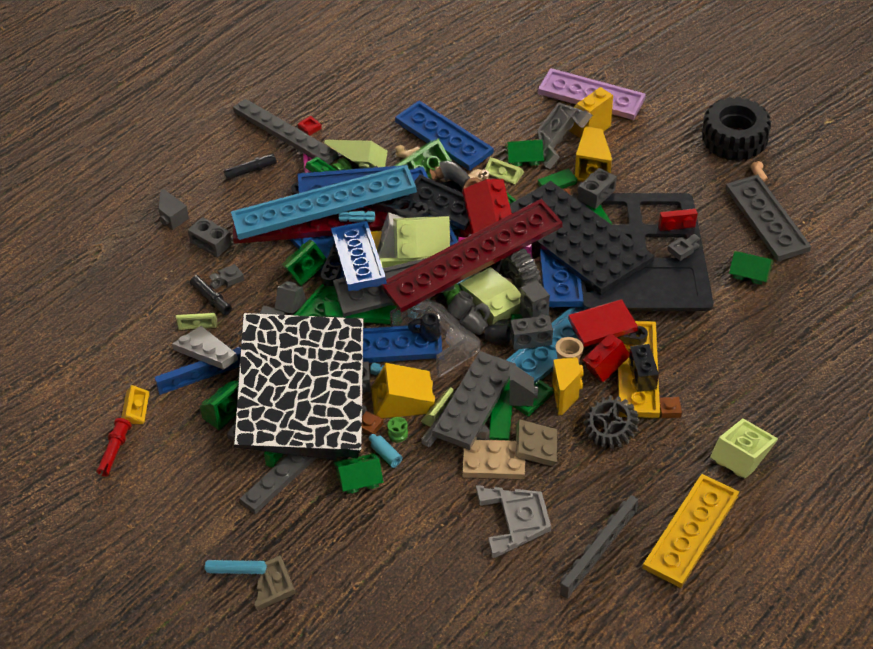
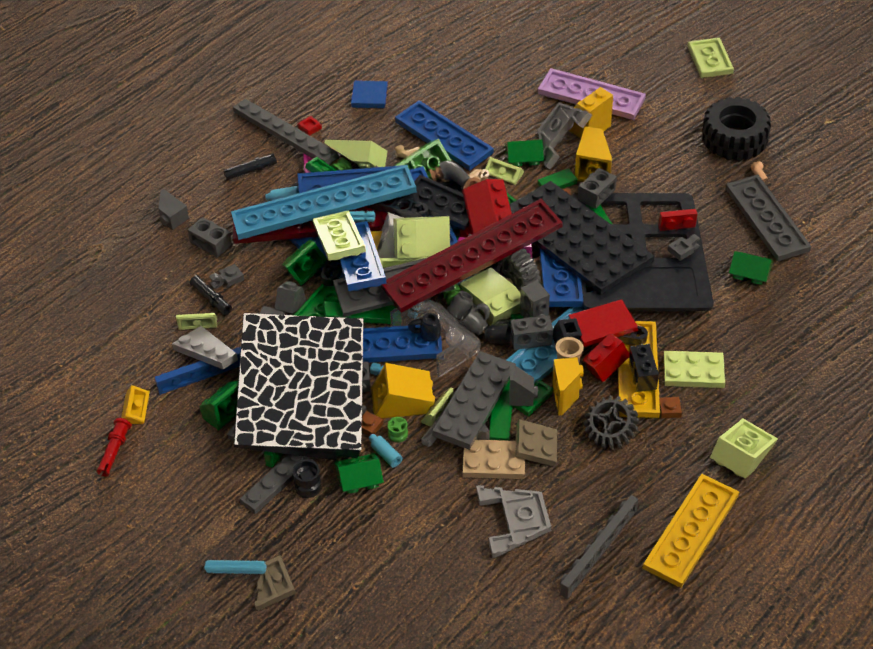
none -> medium azure cylinder [265,186,299,201]
none -> black wheel [292,460,322,498]
none -> yellowish green plate [313,210,366,261]
none -> blue tile [351,81,388,108]
none -> black brick [553,318,582,345]
none -> yellowish green plate [664,351,725,388]
none -> yellowish green tile [688,38,734,78]

